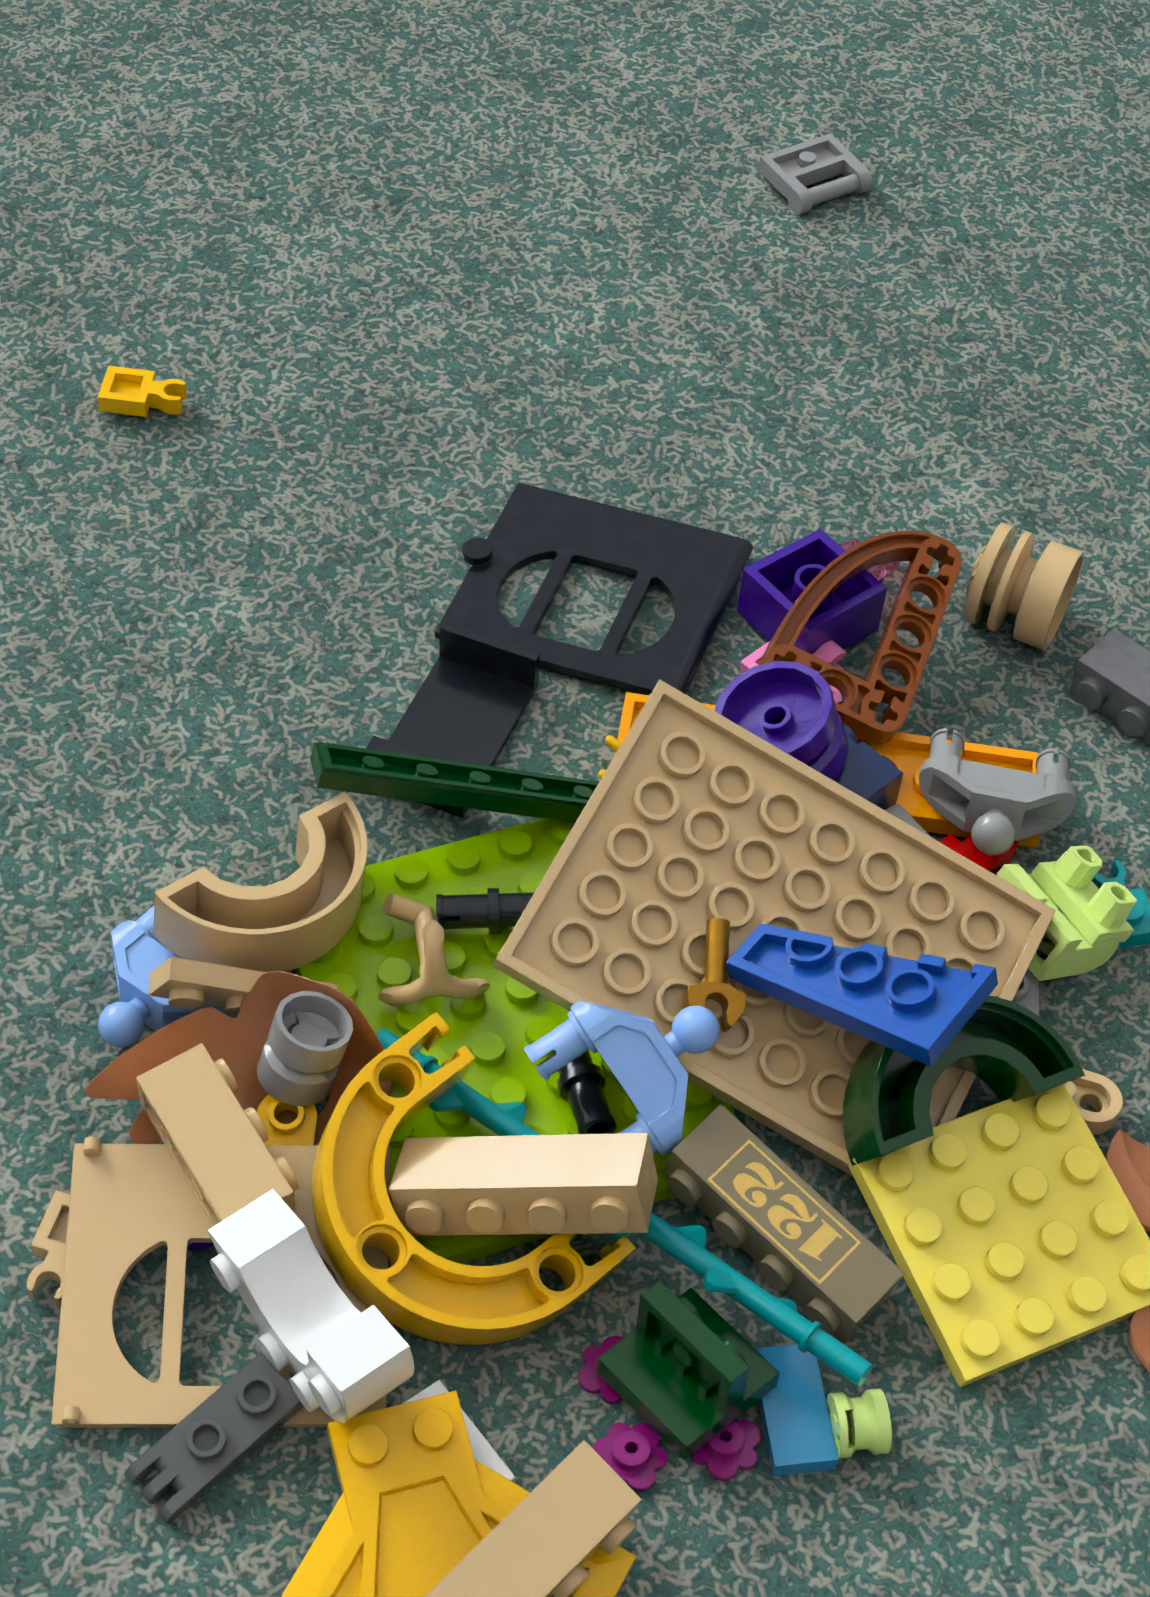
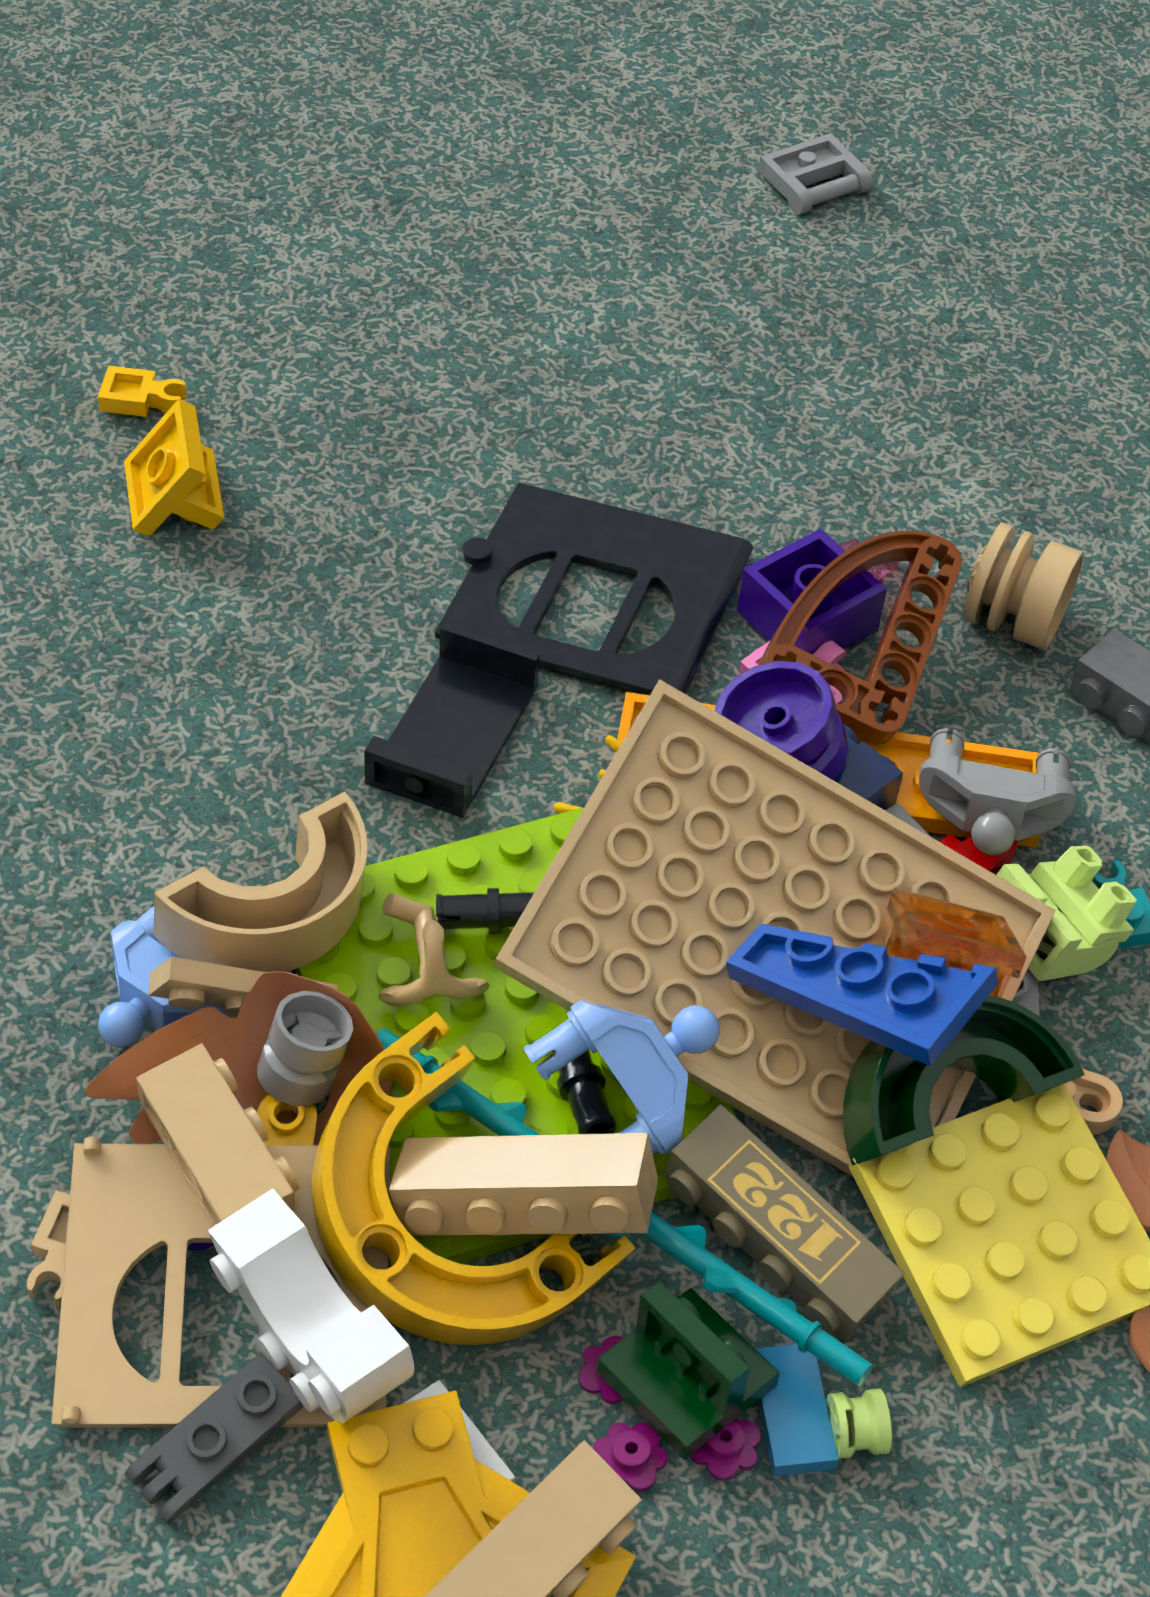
dark green tile [310,742,599,823] -> none
pearl gold bar [682,918,747,1032] -> none
none -> yellow bracket [124,399,224,536]
none -> clear orange bracket [886,888,1027,997]

